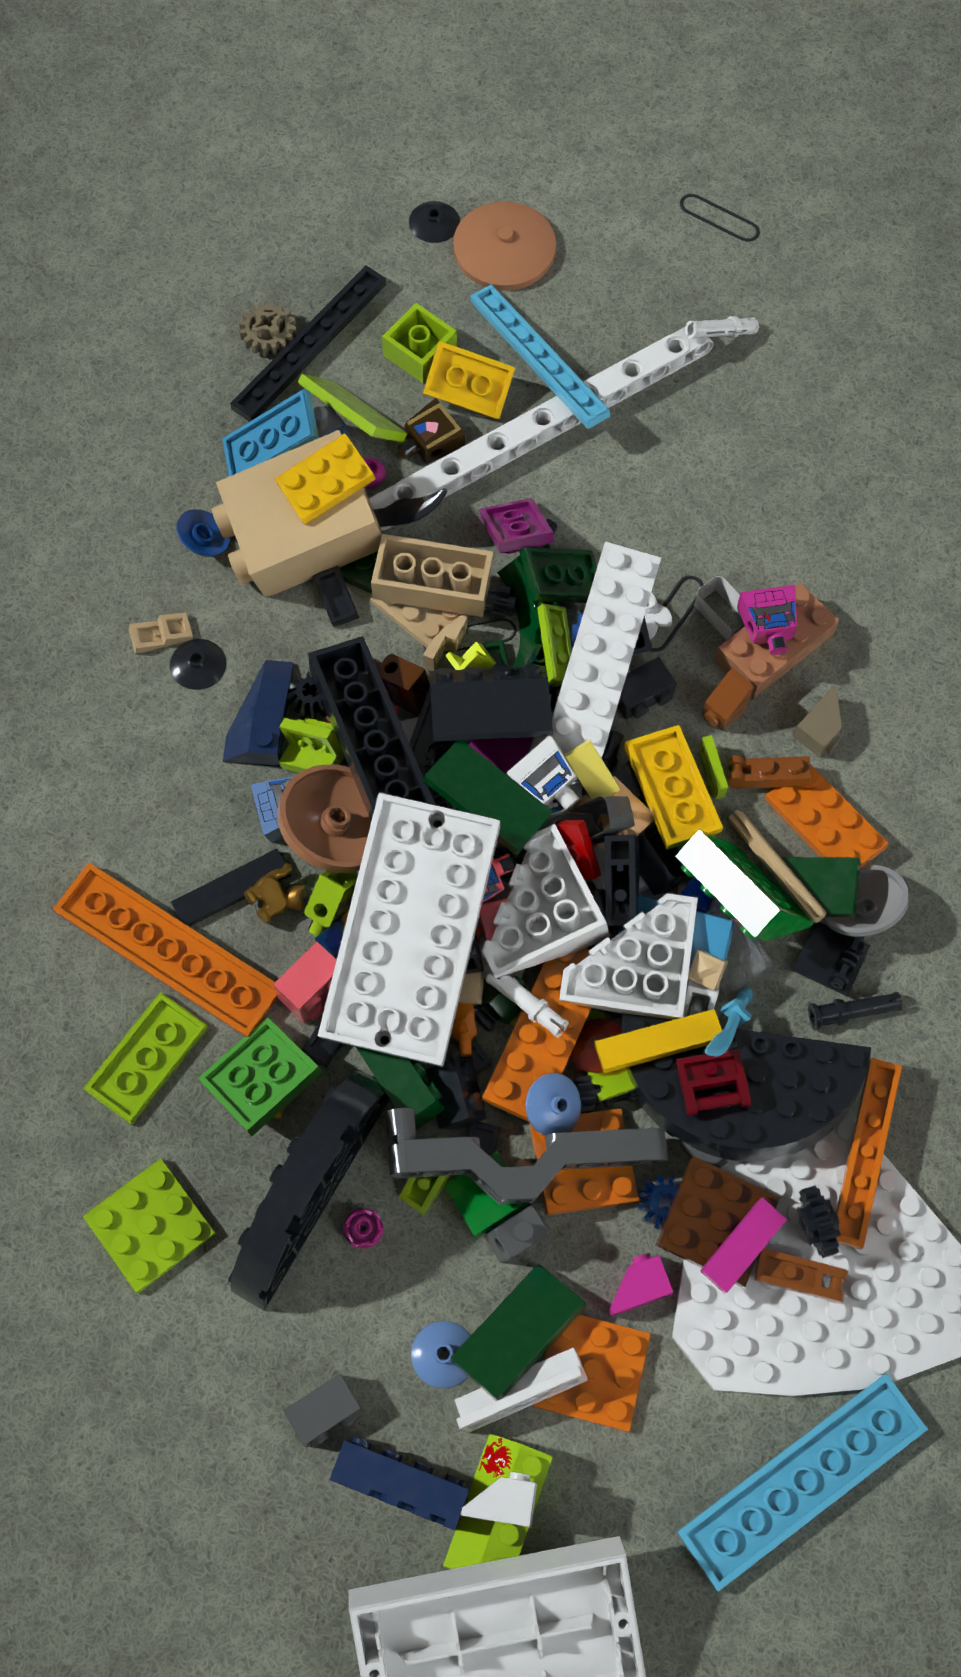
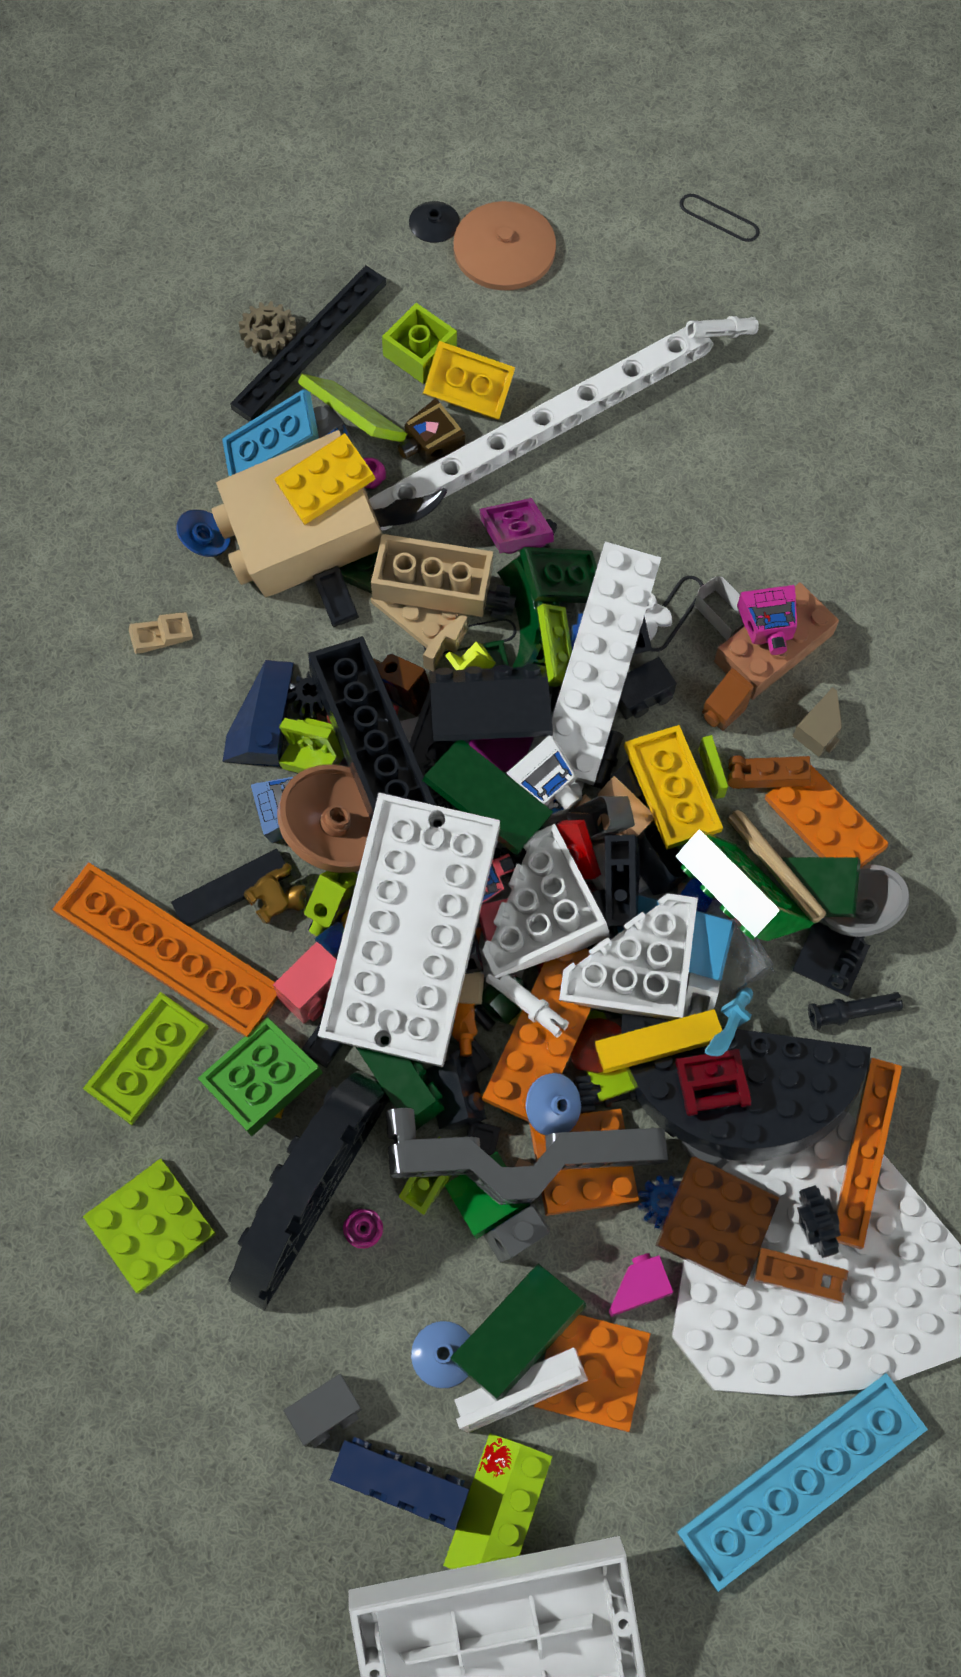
black dish [170,639,226,690] -> none
white slope [461,1472,537,1527] -> none
medium azure tile [470,285,610,429] -> none
light yellow tile [564,739,620,800] -> none
tan tile [688,949,728,990] -> none
dark pink tile [700,1197,787,1294] -> none

